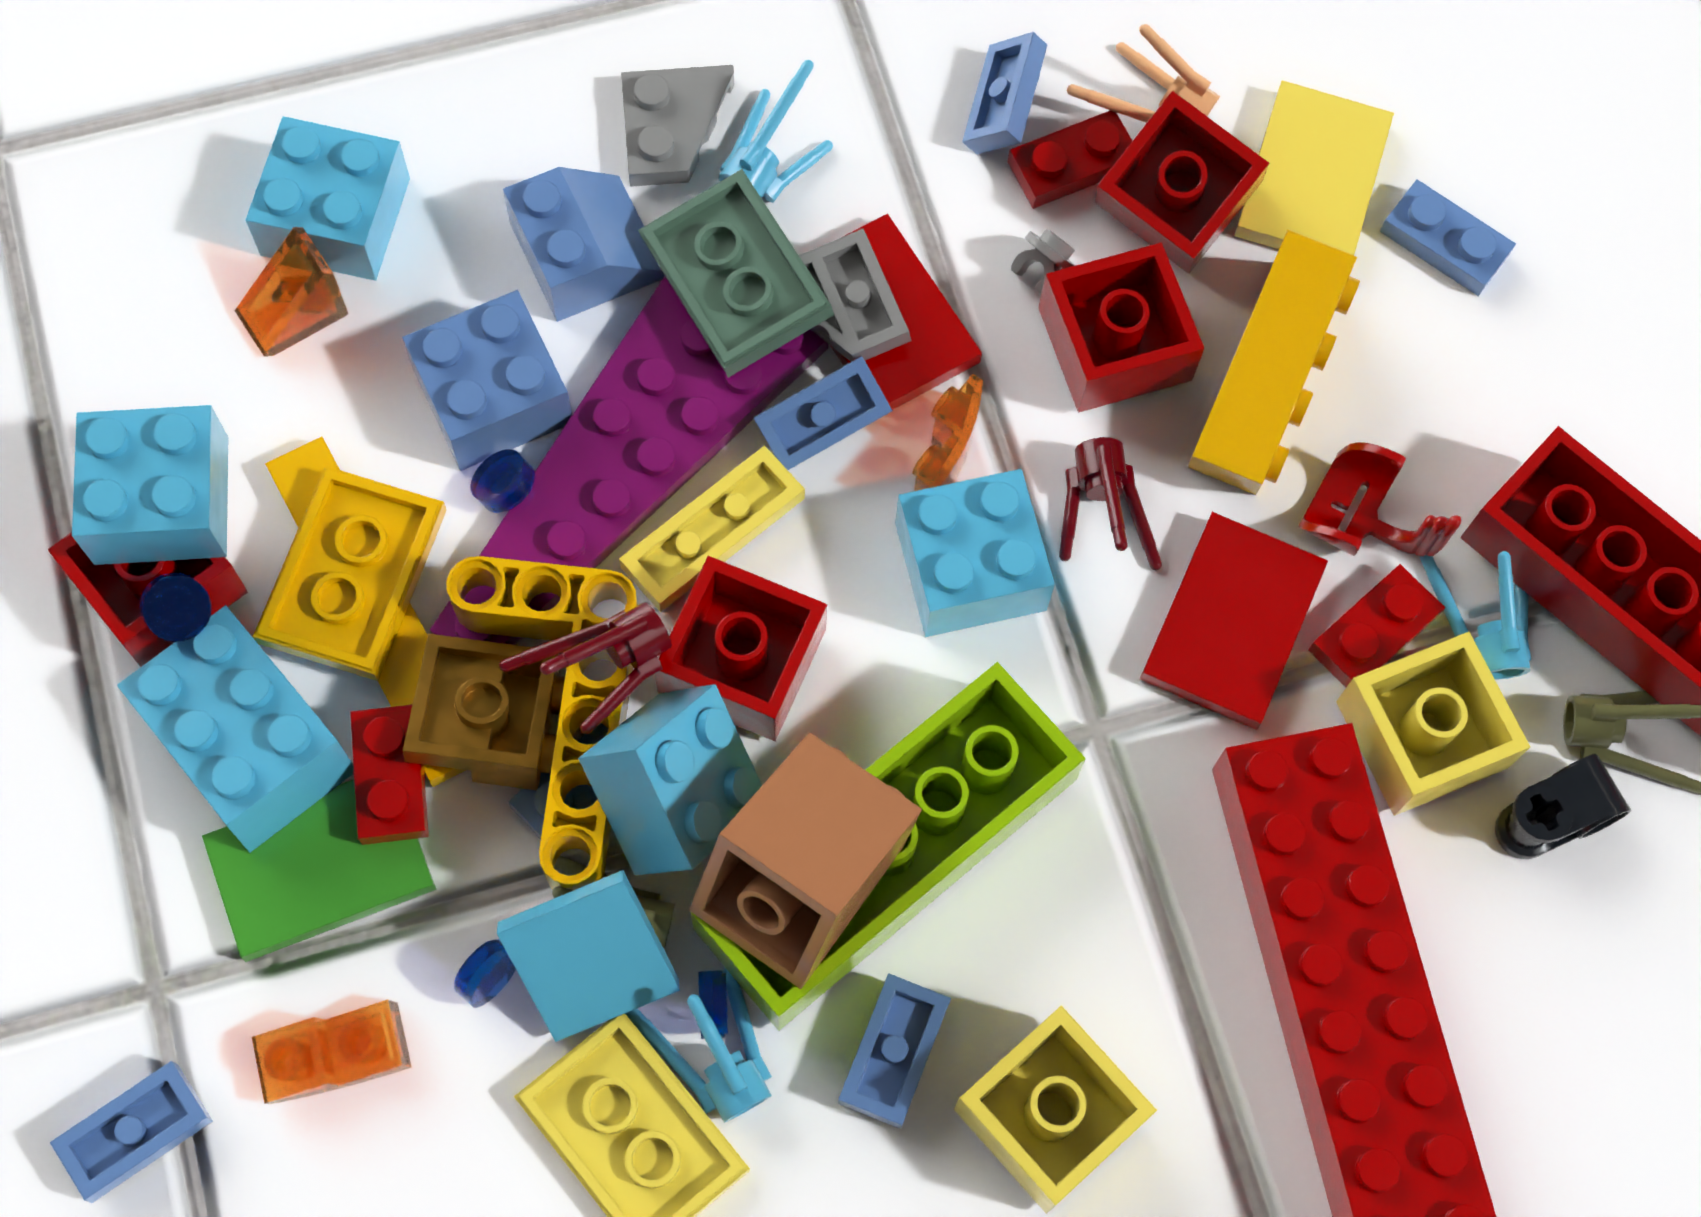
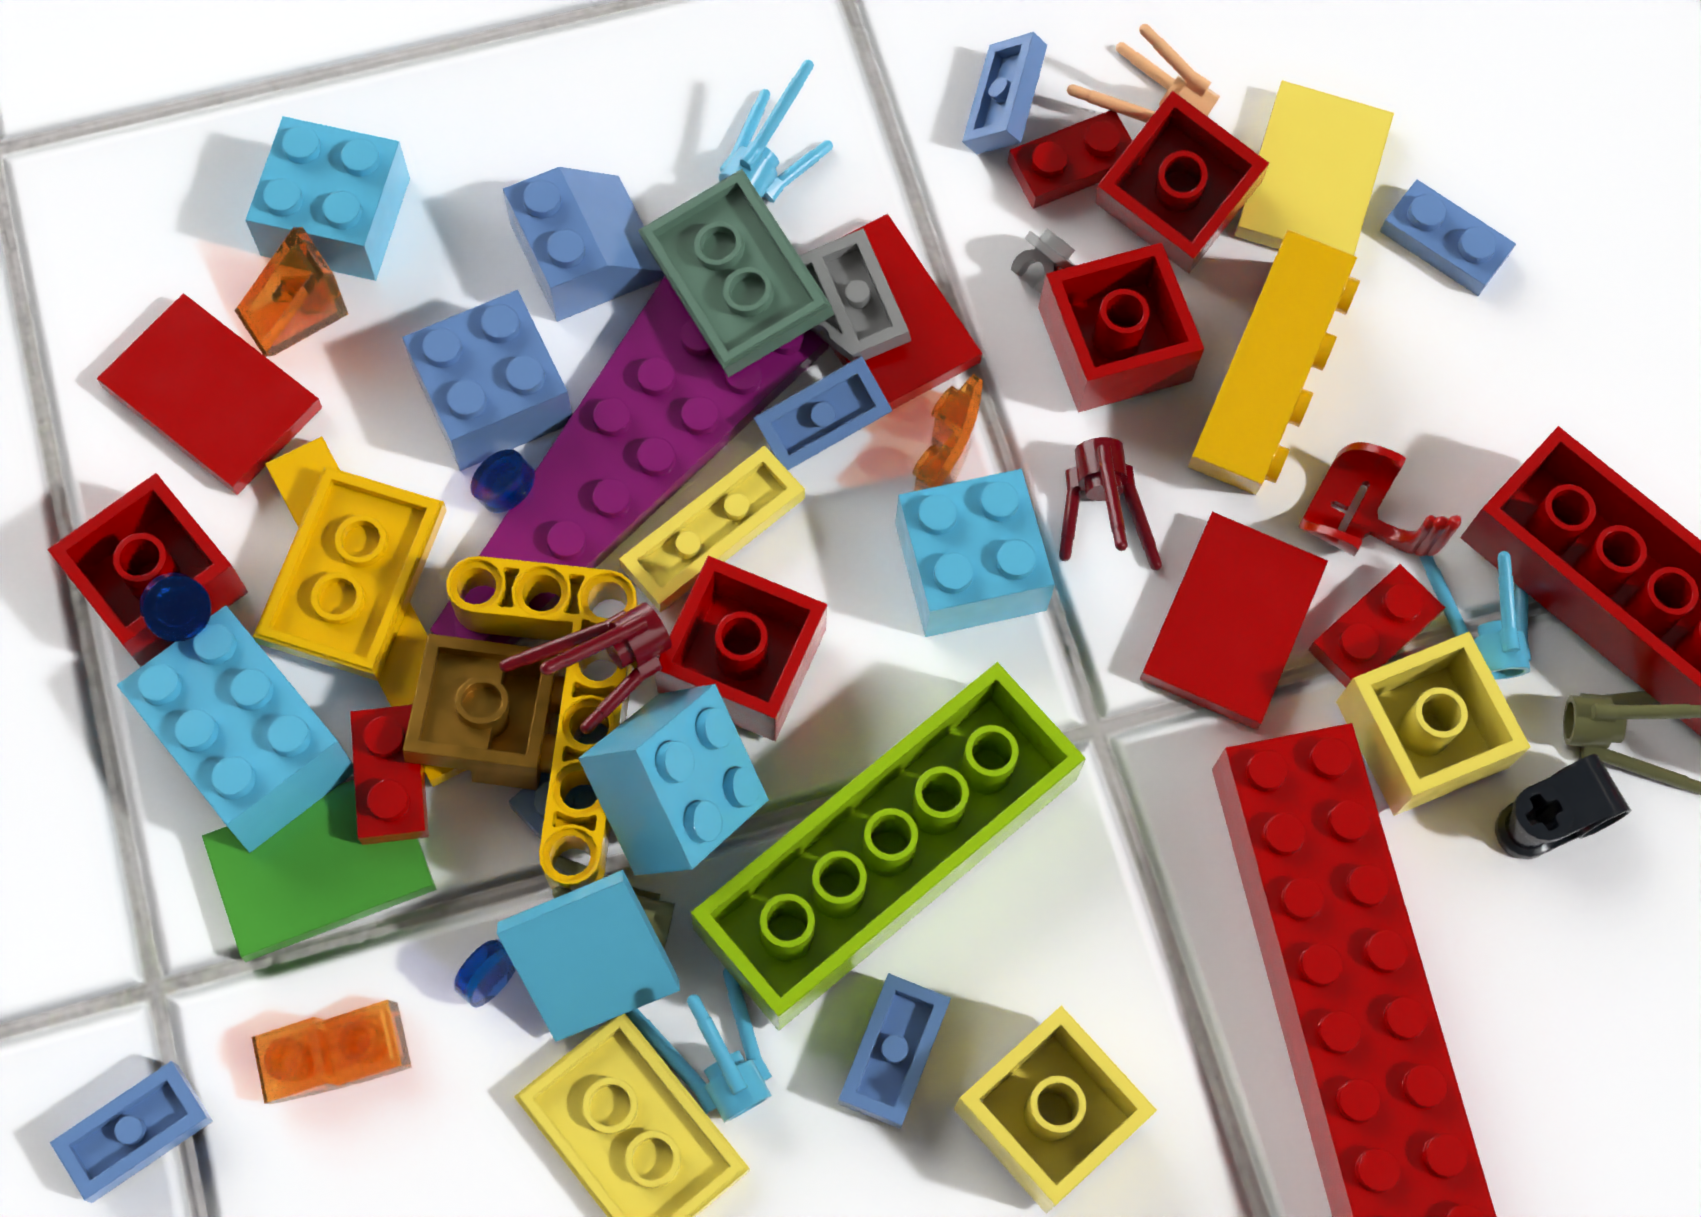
medium azure brick [72,405,229,565] -> none
light grey wing [621,65,734,187] -> none
nougat slope [689,732,922,989] -> none
clear blue tile [698,970,728,1039] -> none
none -> red tile [96,293,323,495]

